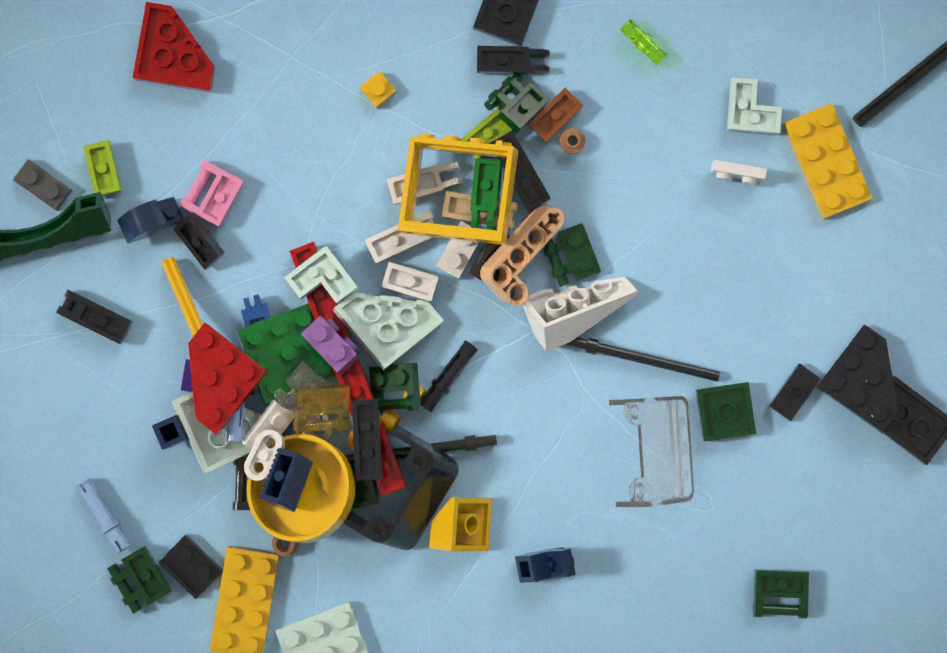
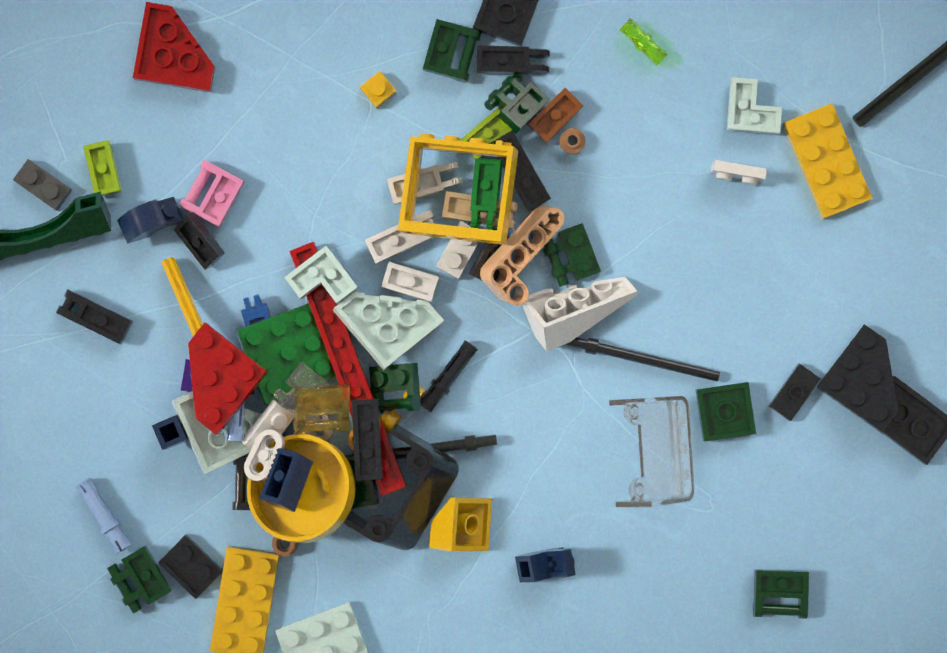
medium lavender brick [301,316,360,376] -> none
none -> dark green plate [423,19,481,83]

